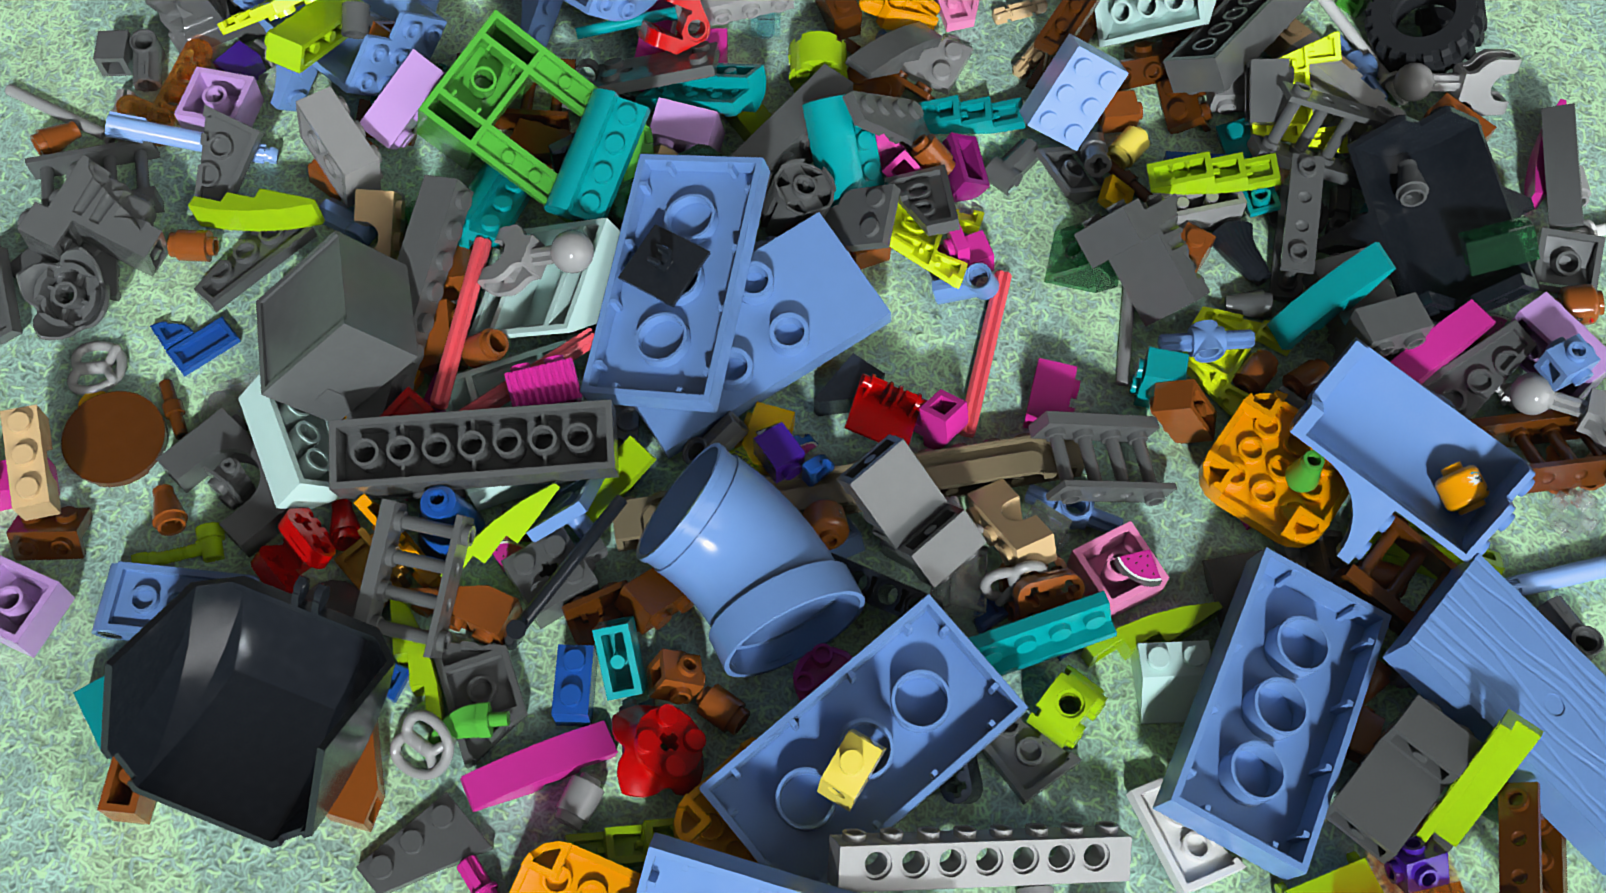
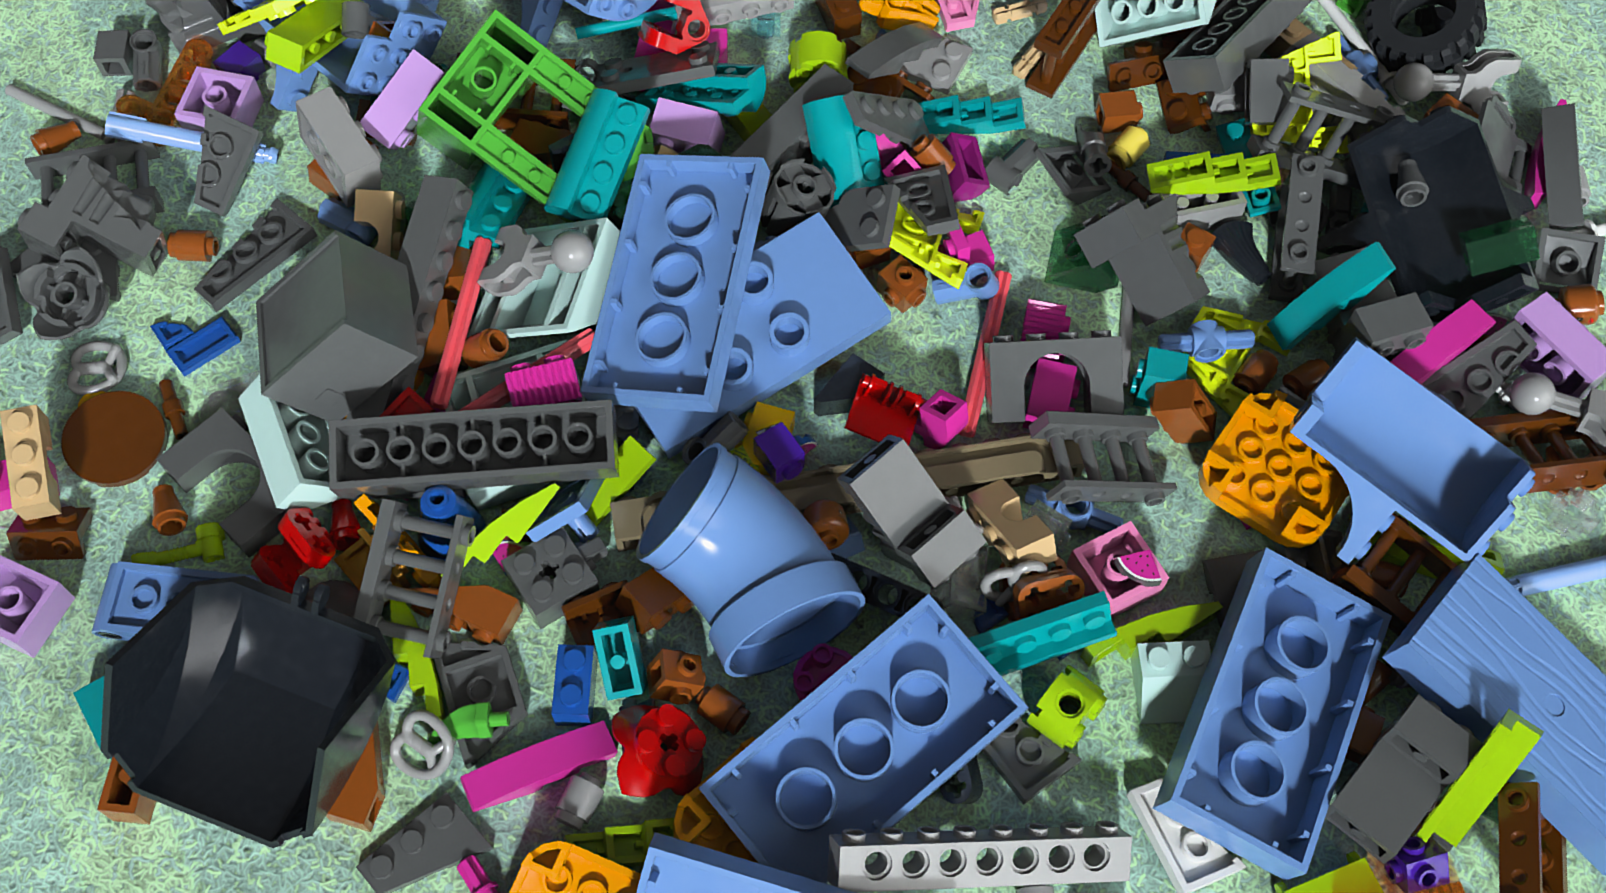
lime slope [188,188,325,232] -> none
dark grey hinge [203,458,256,511] -> none
black bar [504,495,627,650] -> none
black piece [618,224,711,307] -> none
blue tile [802,454,835,487] -> none
light yellow torso [817,729,887,812] -> none
light blue brick [1019,33,1129,151] -> none
yellow plate [1097,174,1135,209] -> none
dark grey cone [1225,288,1273,320] -> none
bright green cone [1285,450,1325,493] -> none
light orange head [1435,461,1490,515] -> none
medium blue brick [1534,333,1601,392] -> none
dark grey piece [1536,596,1604,661] -> none
none -> dark orange brick [876,255,928,313]
none -> dark grey arch [984,330,1124,423]
none -> dark pink brick [1020,298,1071,369]
none -> dark grey piece [1478,95,1532,194]

